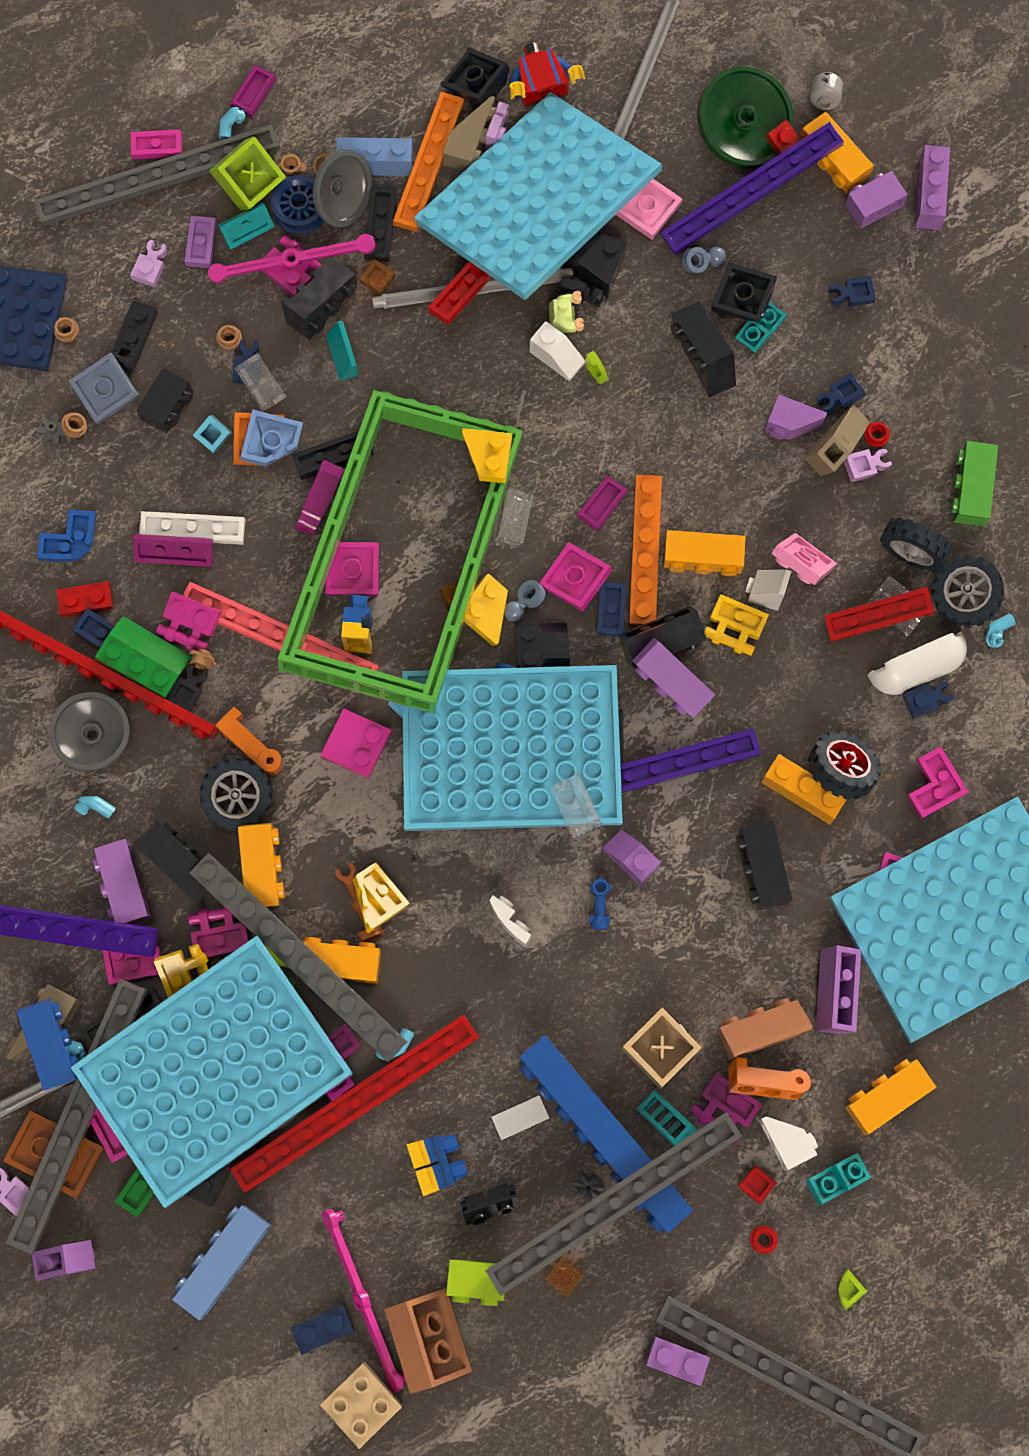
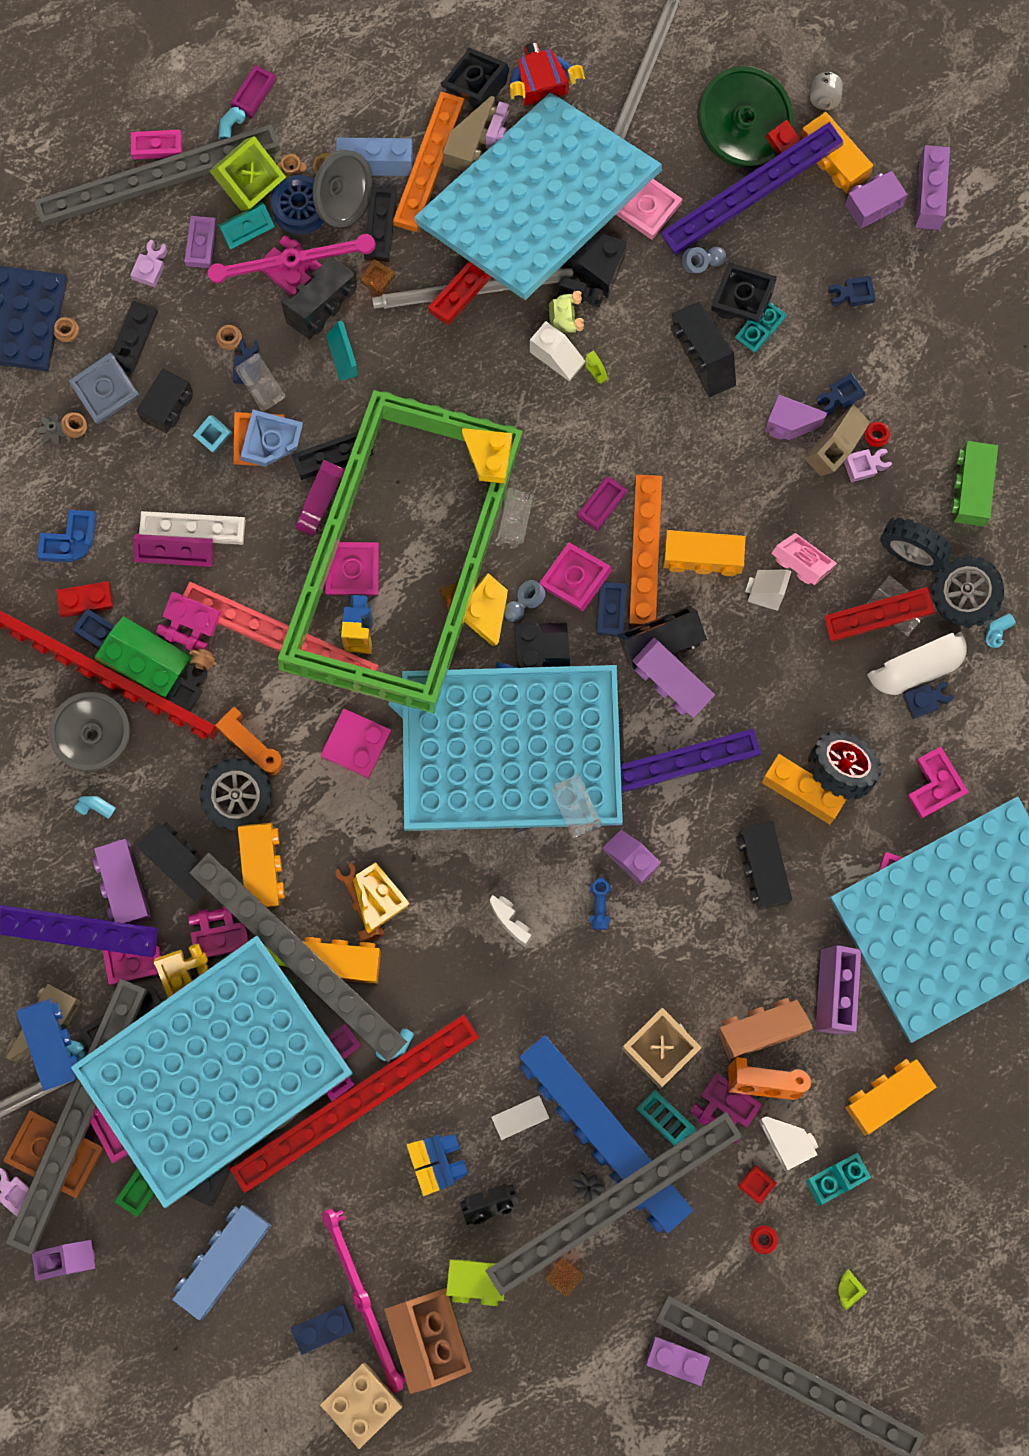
yellow plate [704,594,769,656] -> none

